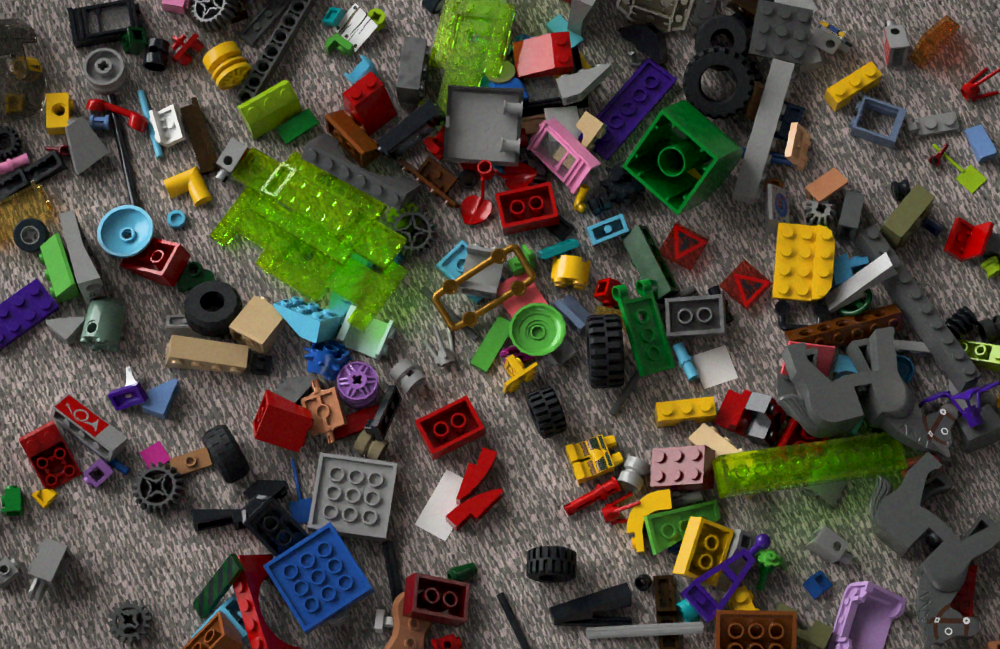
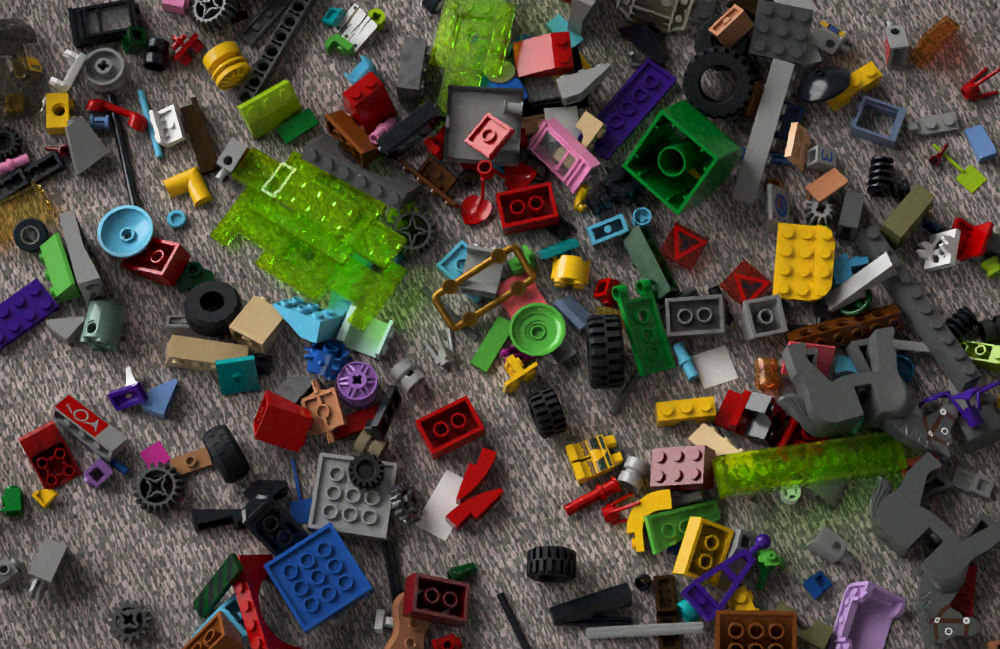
none -> white piece [48,49,86,93]
none -> teal plate [215,355,260,395]
none -> black tyre [348,452,384,491]
none -> bright pink pin [369,117,397,144]
none -> dark grey gear [390,482,424,525]
none -> tile [464,112,515,161]
none -> medium azure wheel [632,207,652,228]
none -> nougat panel [708,4,754,48]
none -> light grey slope [741,294,788,342]
none -> clear orange wheel [754,357,780,391]
none -> wheel [780,482,801,505]
none -> black dish [797,66,852,104]
none -> light grey brick [807,145,837,173]
none -> black piece [867,156,894,197]
none -> white piece [916,228,961,272]
none -> light grey slope [950,466,995,499]

